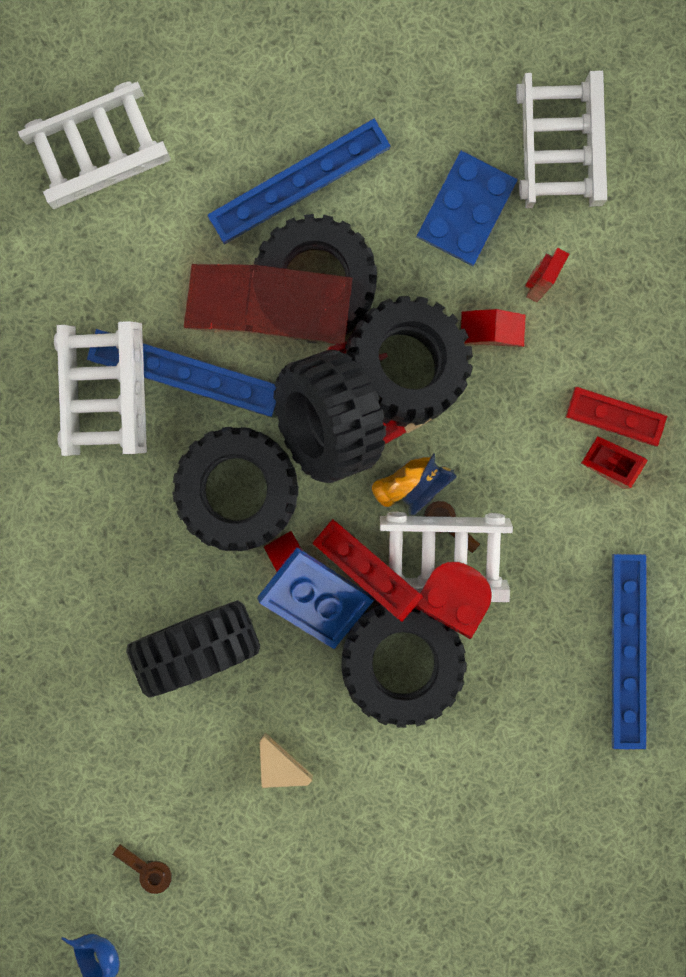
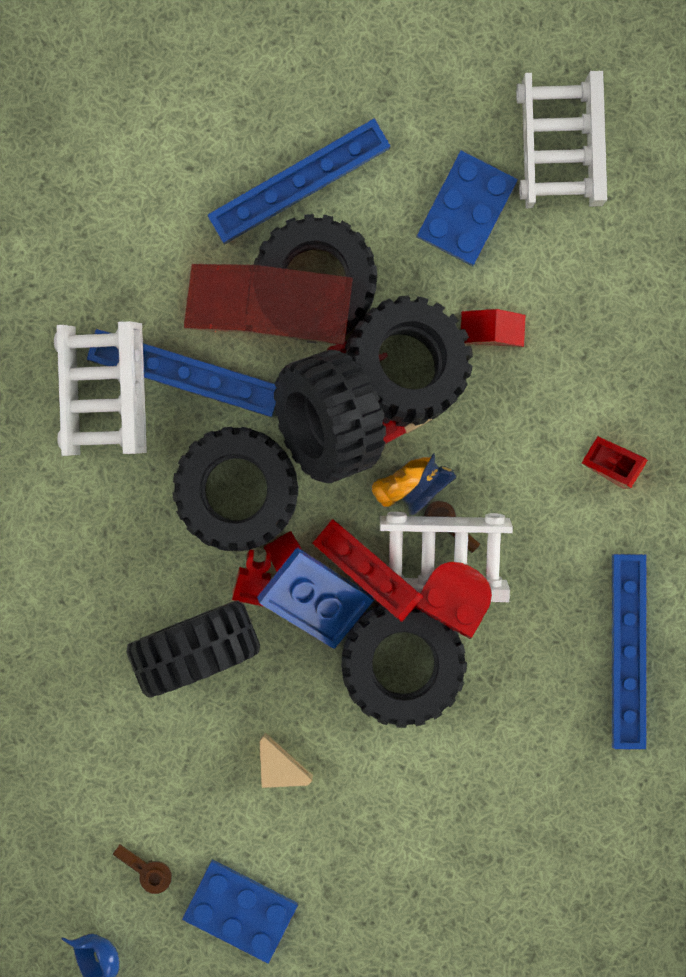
white fence [18,82,171,209] -> none
red plate [525,248,570,303] -> none
red tile [565,387,668,447] -> none
none -> blue plate [182,859,298,964]
none -> red plate [232,549,271,607]

